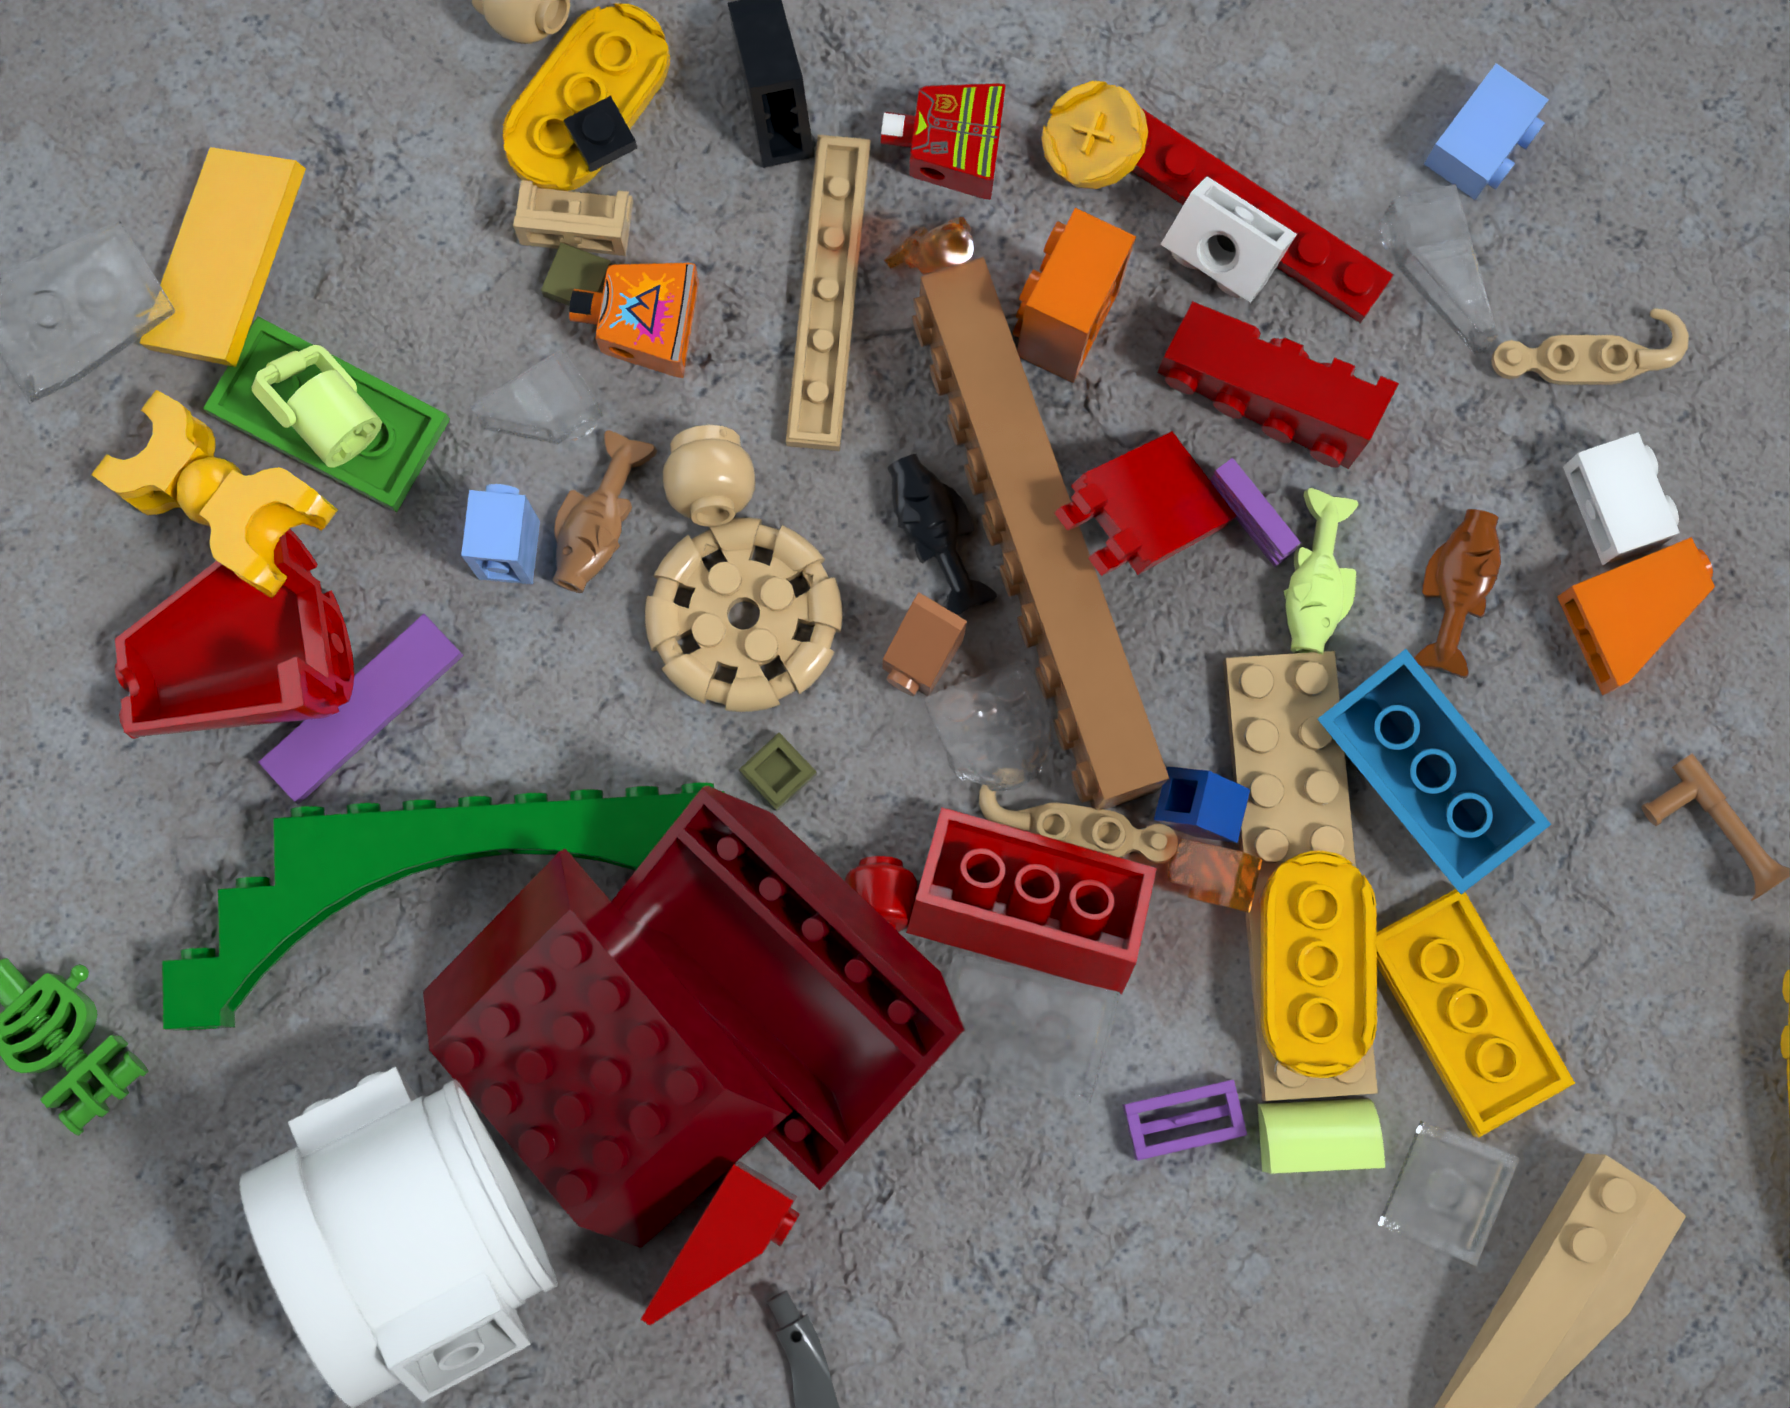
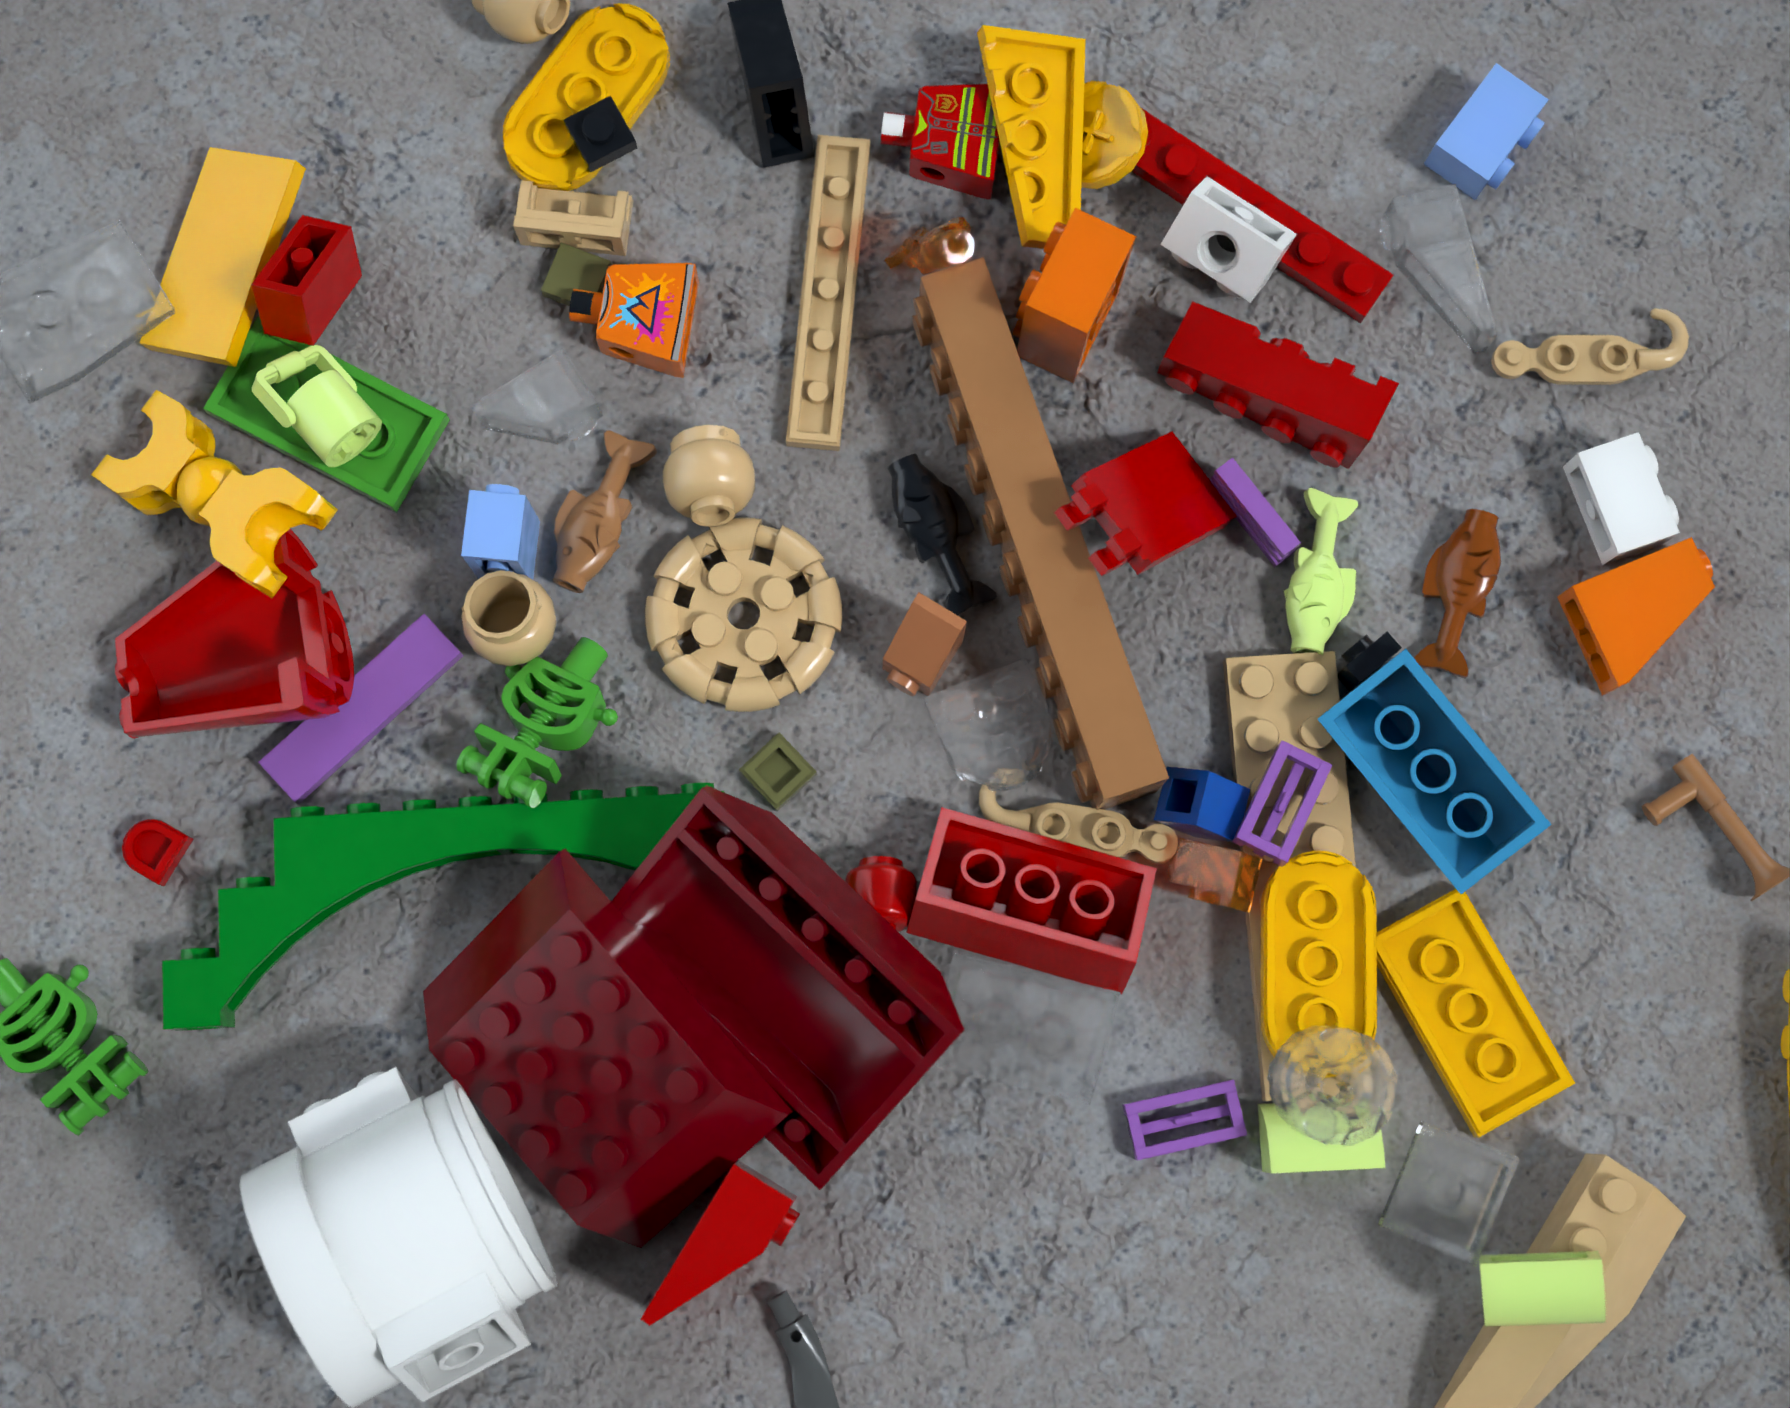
none -> red tile [122,819,194,886]
none -> red brick [251,215,362,346]
none -> bright green torso [457,637,618,808]
none -> tan piece [461,570,557,666]
none -> yellow wing [977,25,1086,249]
none -> medium lavender tile [1232,740,1332,867]
none -> clear brick [1267,1025,1397,1146]
none -> black plate [1337,631,1402,692]
none -> yellowish green brick [1478,1251,1606,1326]

